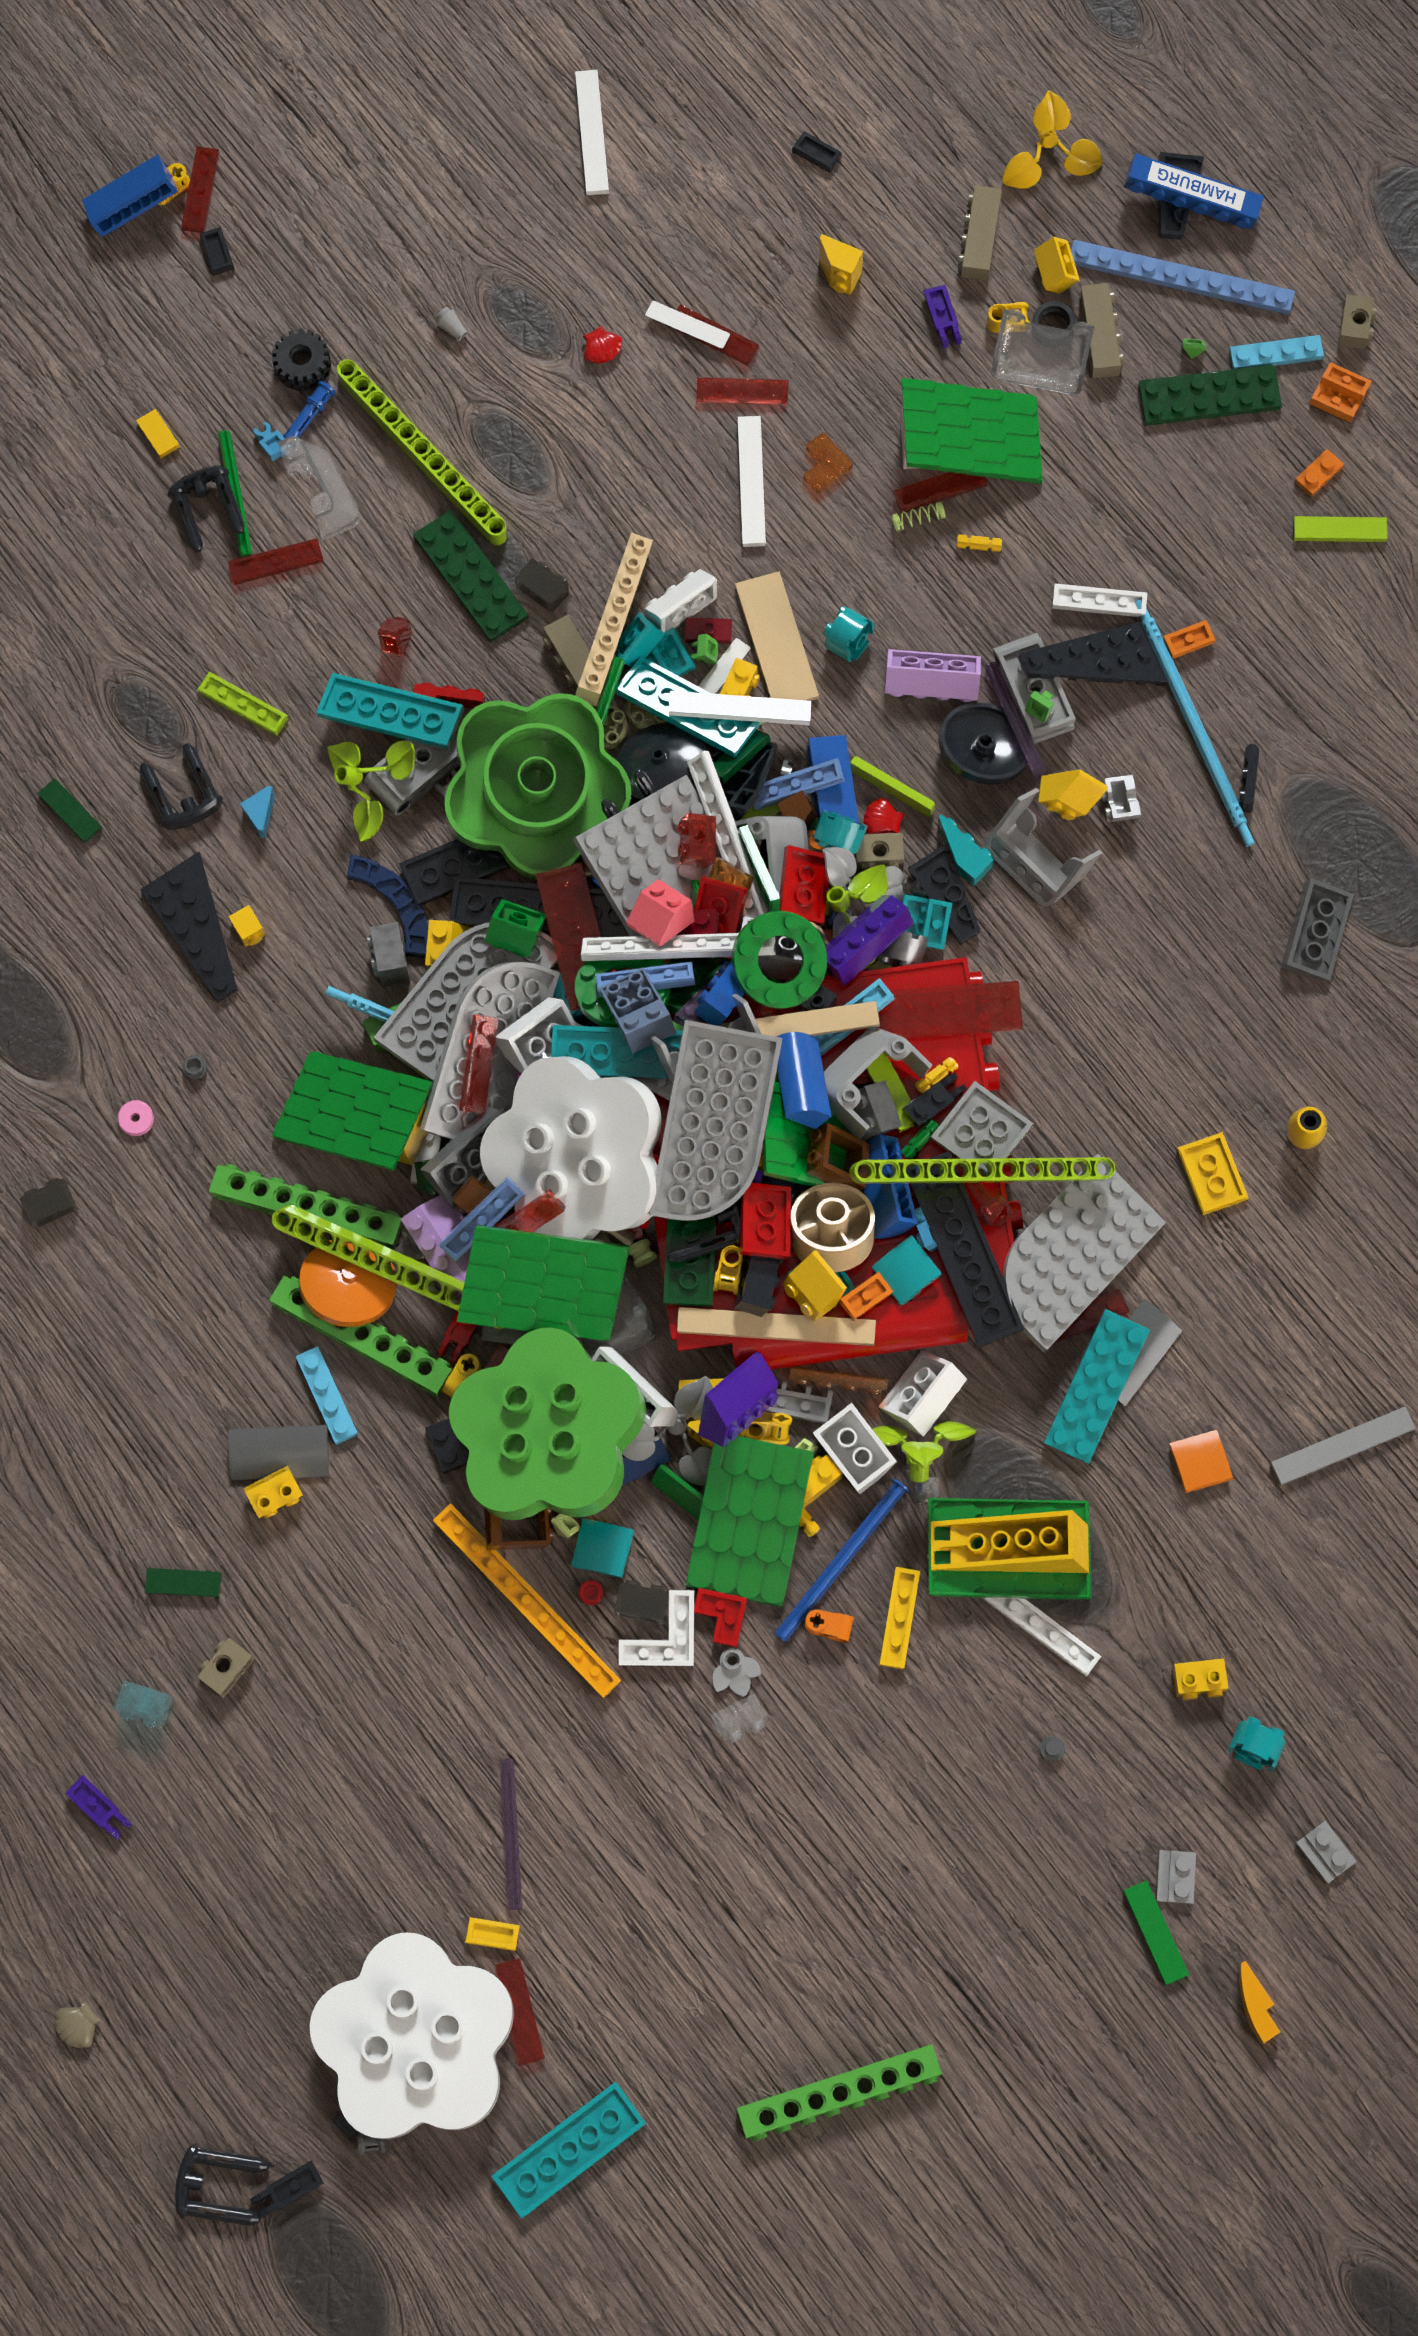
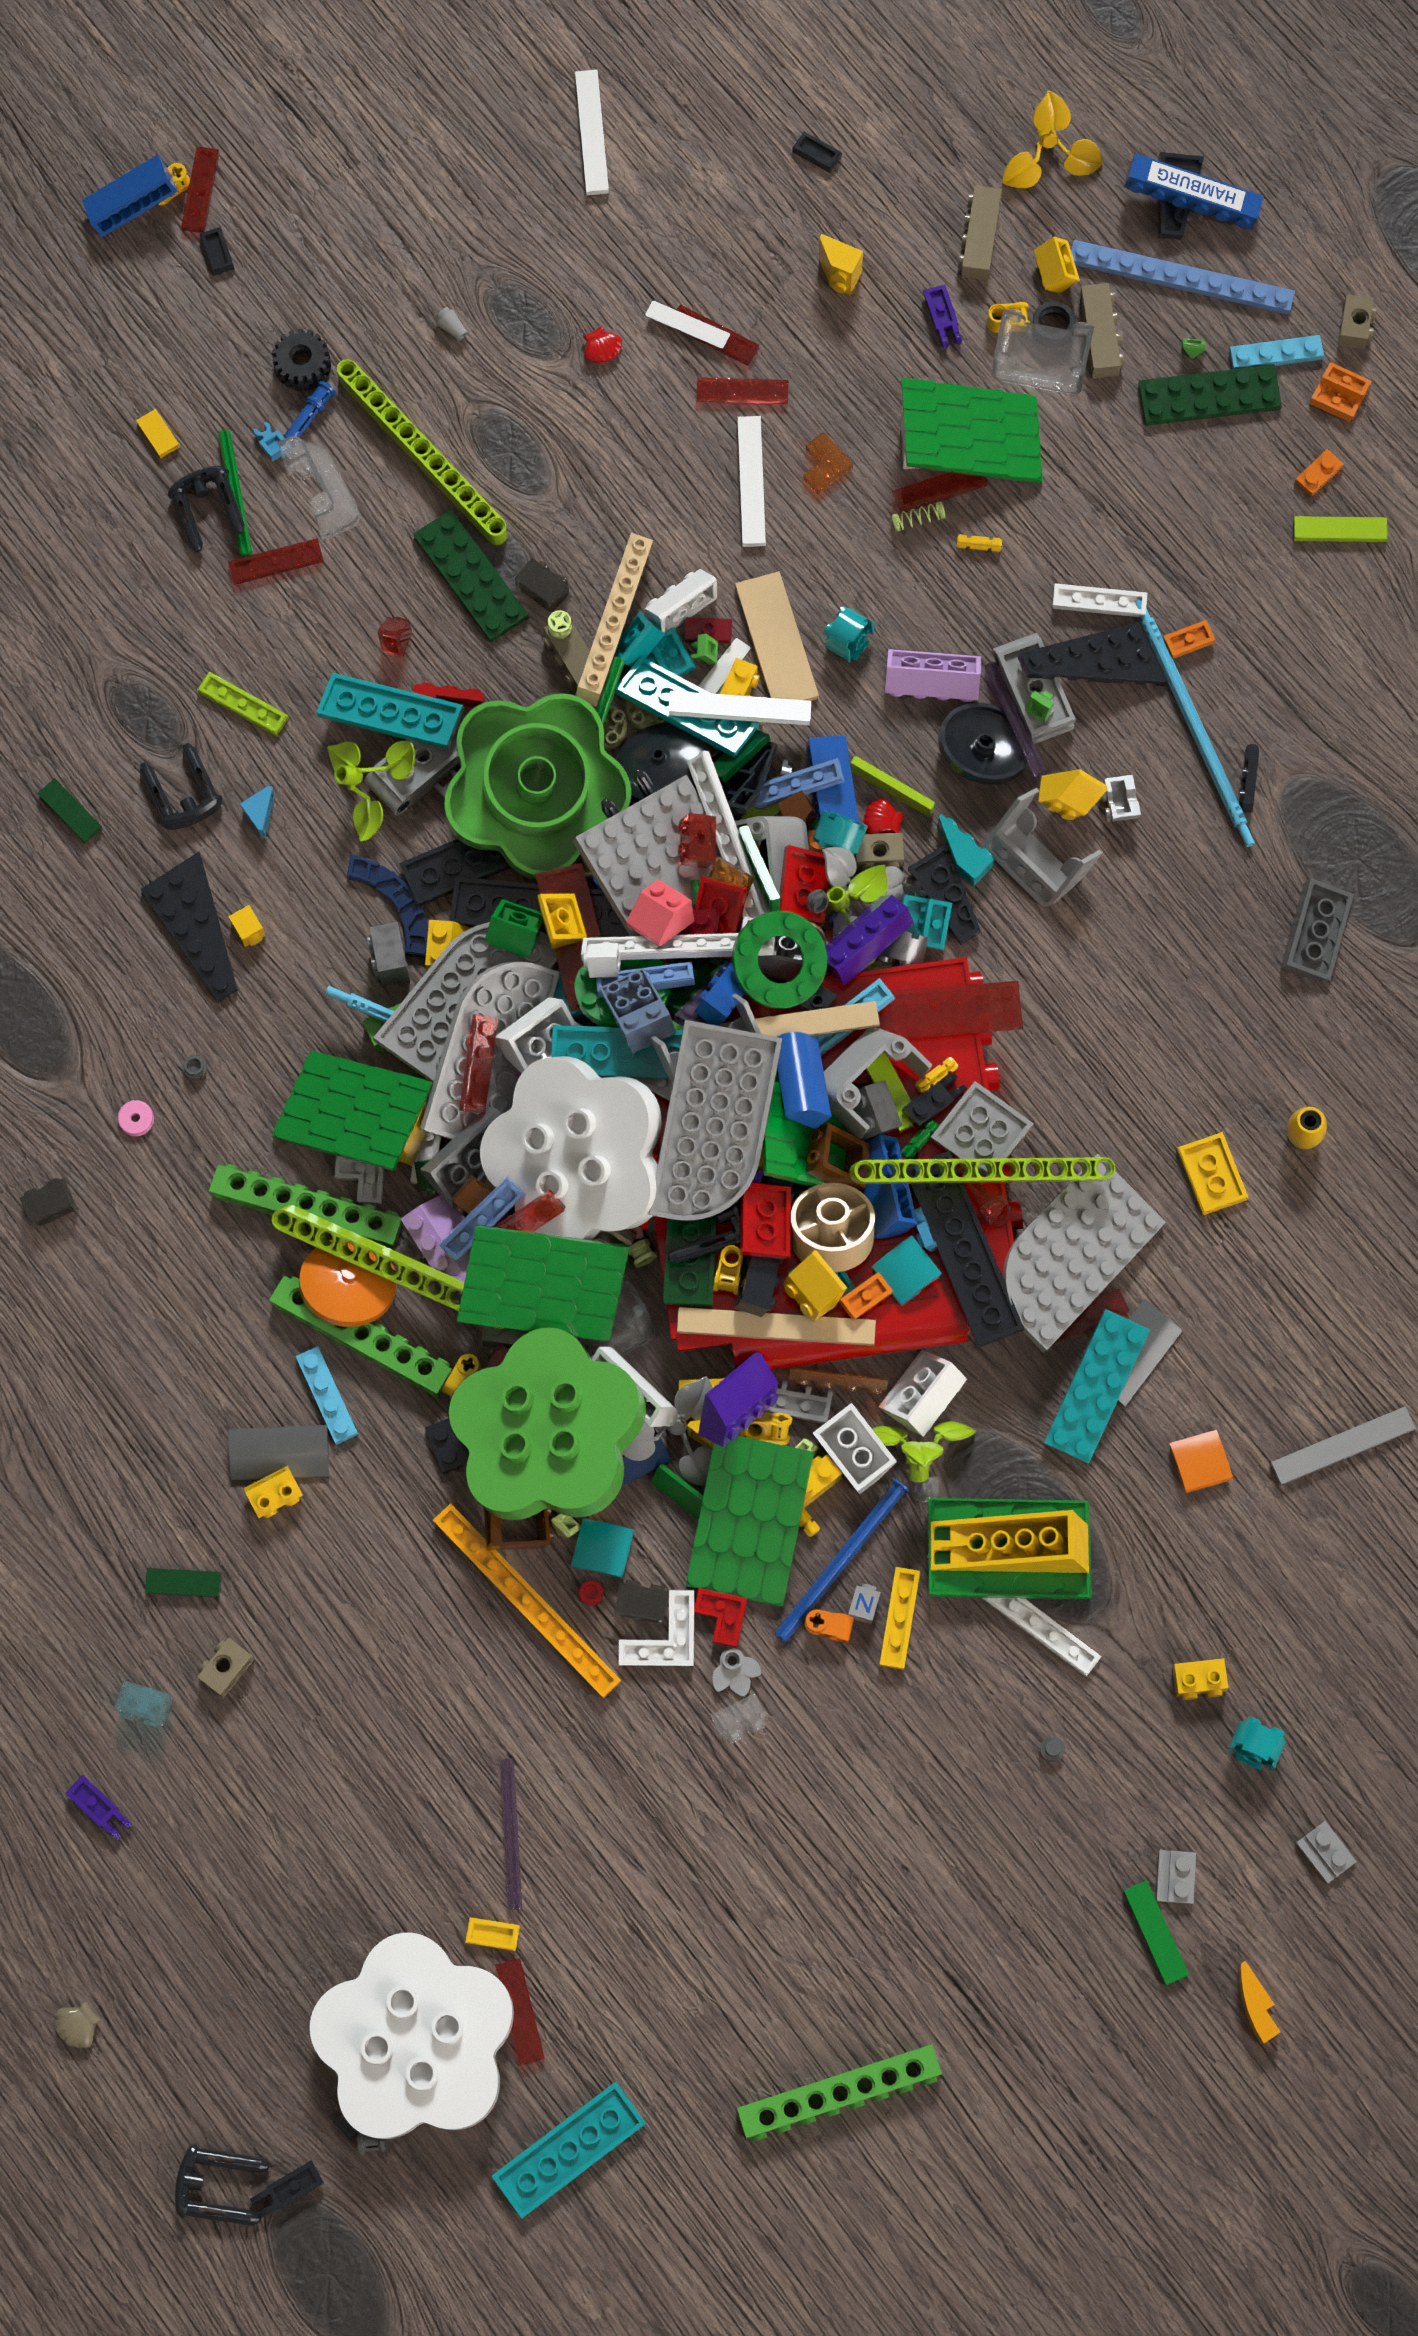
red hinge [437,1311,478,1364] -> none
none -> light grey plate [335,1156,384,1205]
none -> yellow slope [537,894,587,949]
none -> yellowish green wheel [548,610,572,639]
none -> white brick [584,943,621,978]
none -> dark grey plate [806,889,829,913]
none -> light grey brick [848,1584,881,1625]

